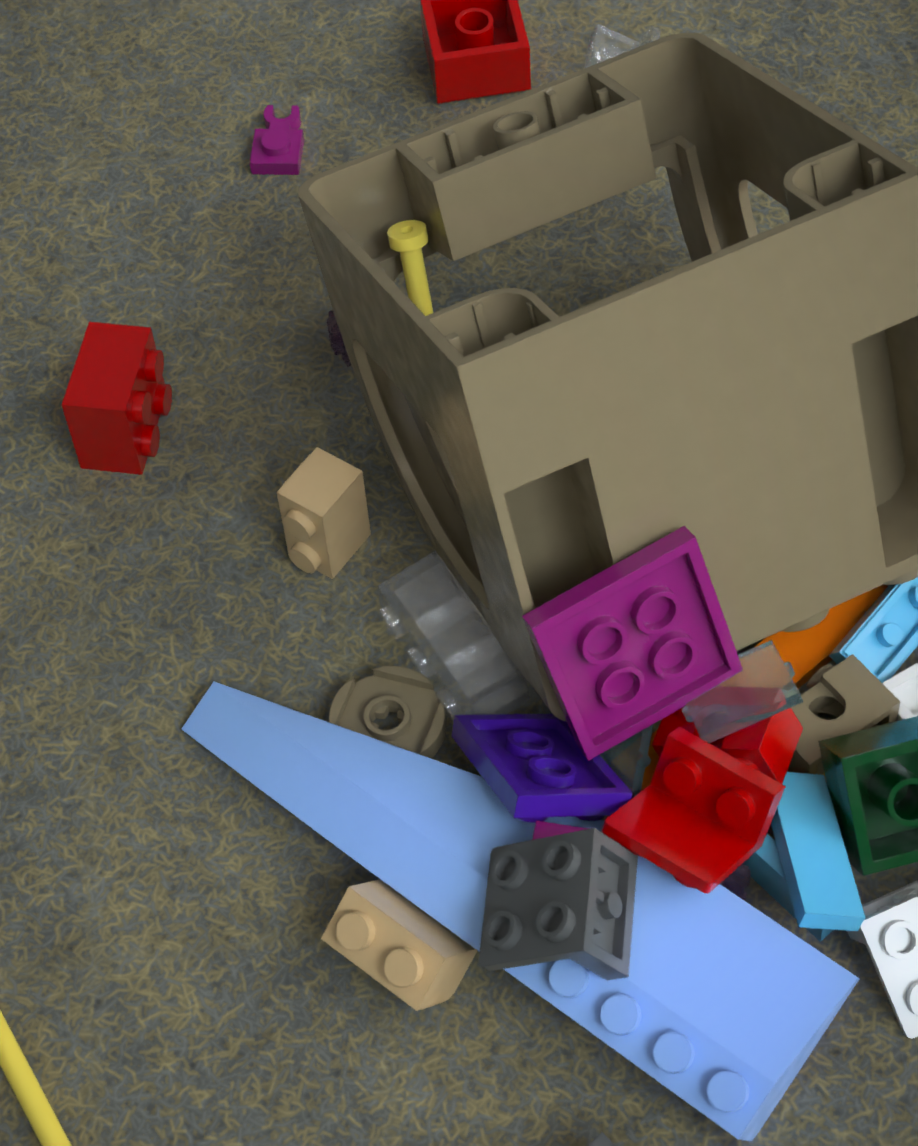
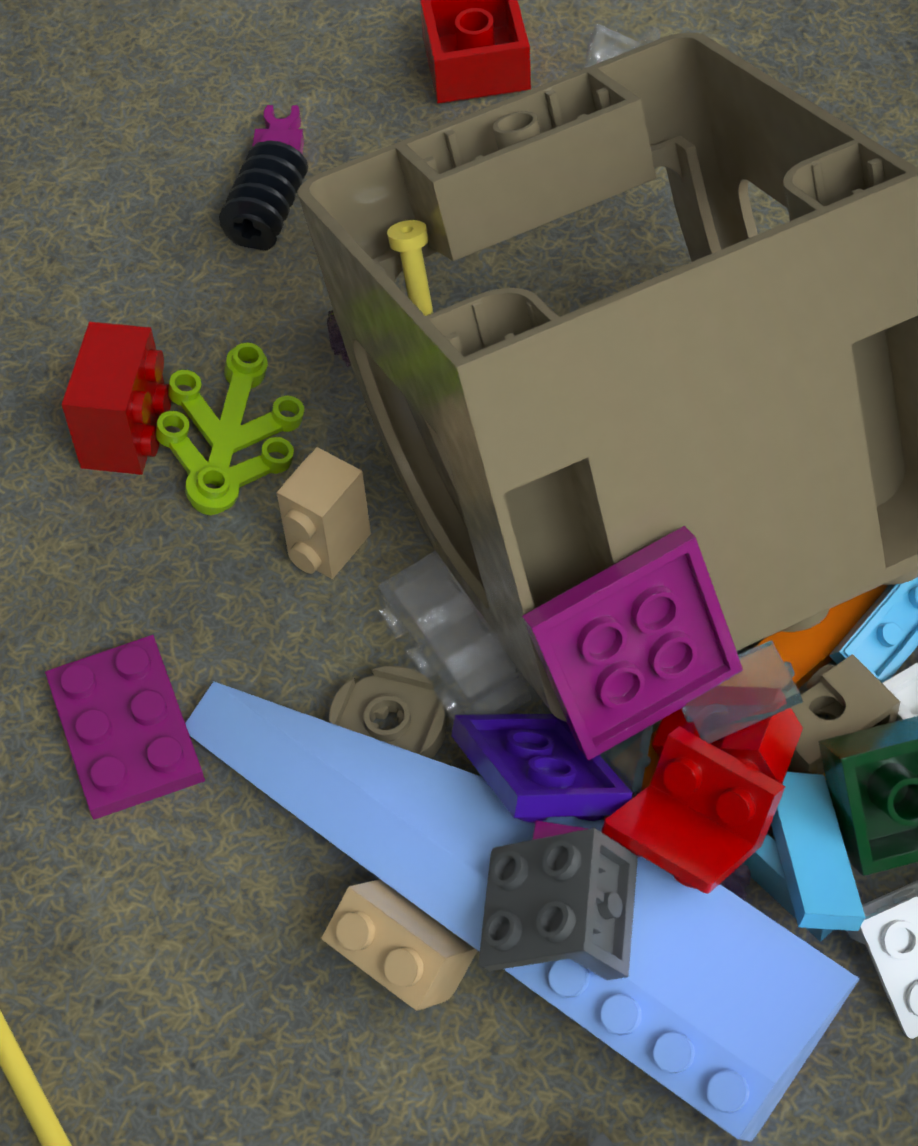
none -> magenta plate [45,635,205,820]
none -> lime plant [156,342,304,515]
none -> black piece [219,140,309,251]

